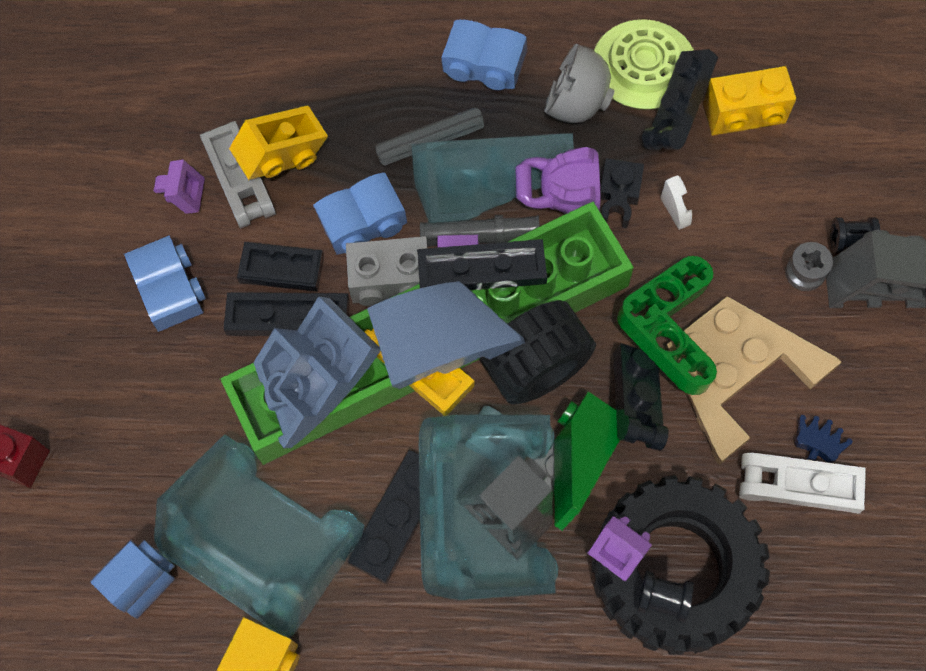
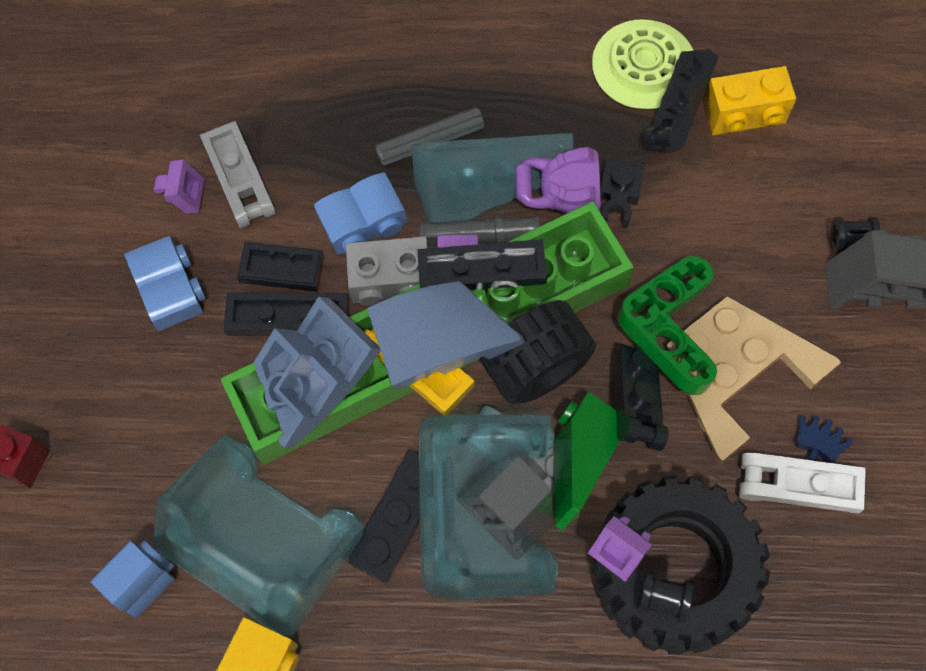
yellow brick [229,106,328,180] -> none
medium blue brick [441,20,527,90] -> none
light grey cylinder [544,43,614,123] -> none
white tile [660,175,692,230] -> none
flat silver wheel [785,242,833,291] -> none

